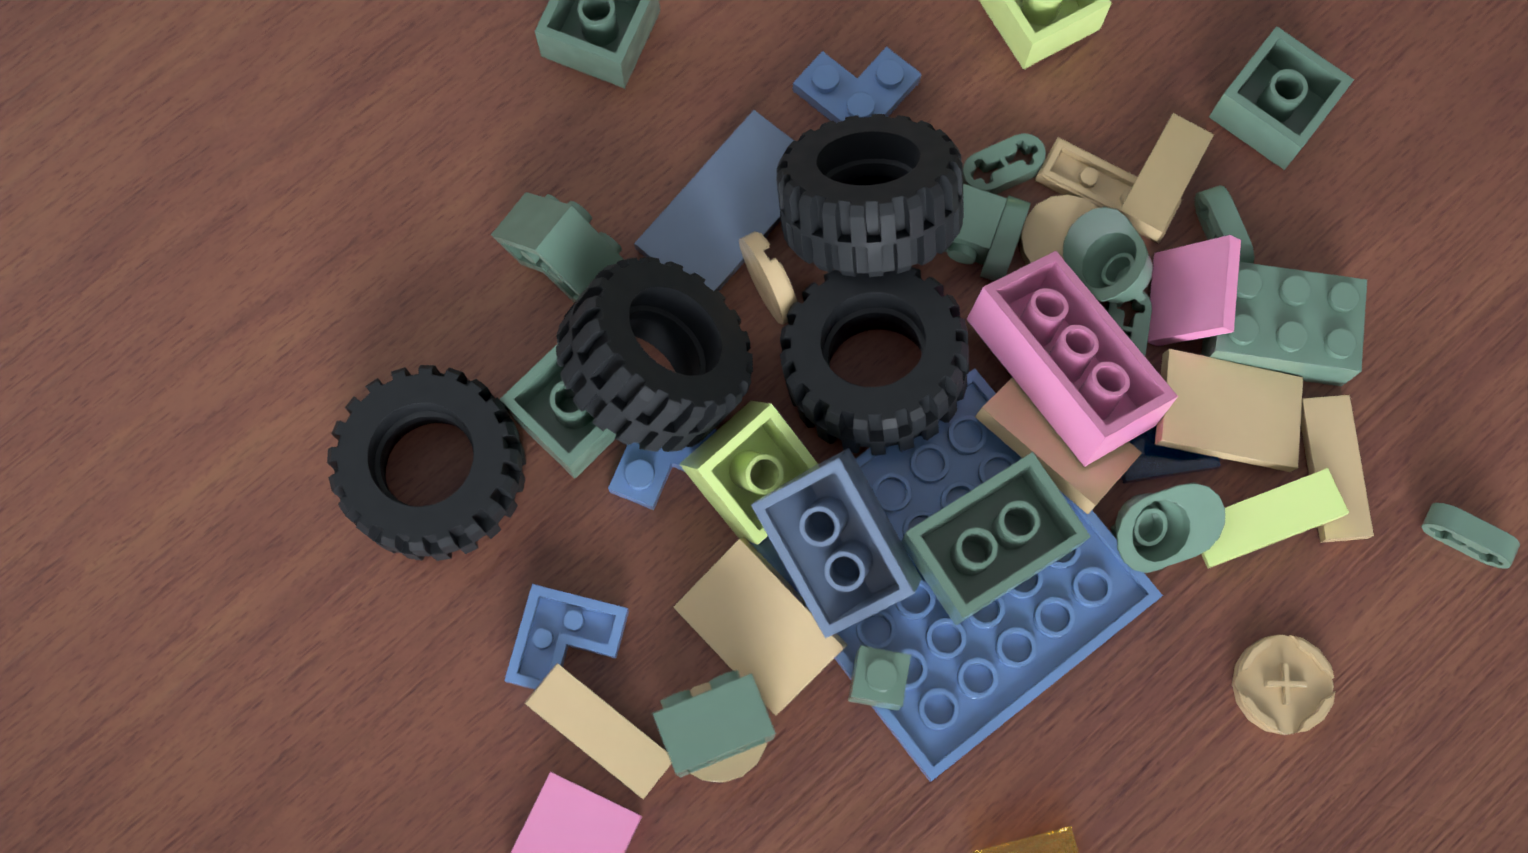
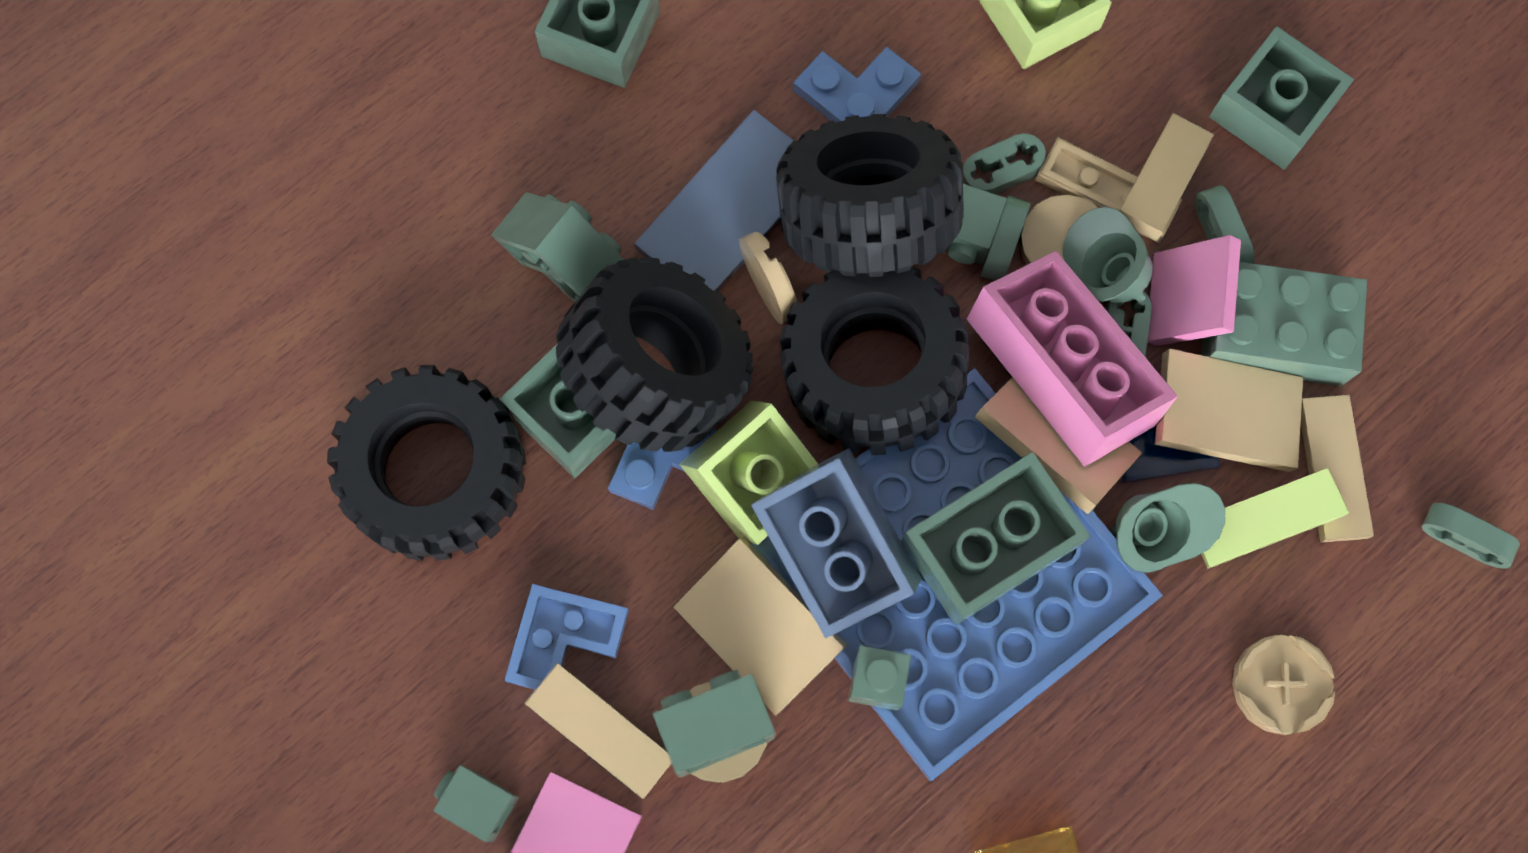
none -> sand green brick [433,765,520,842]

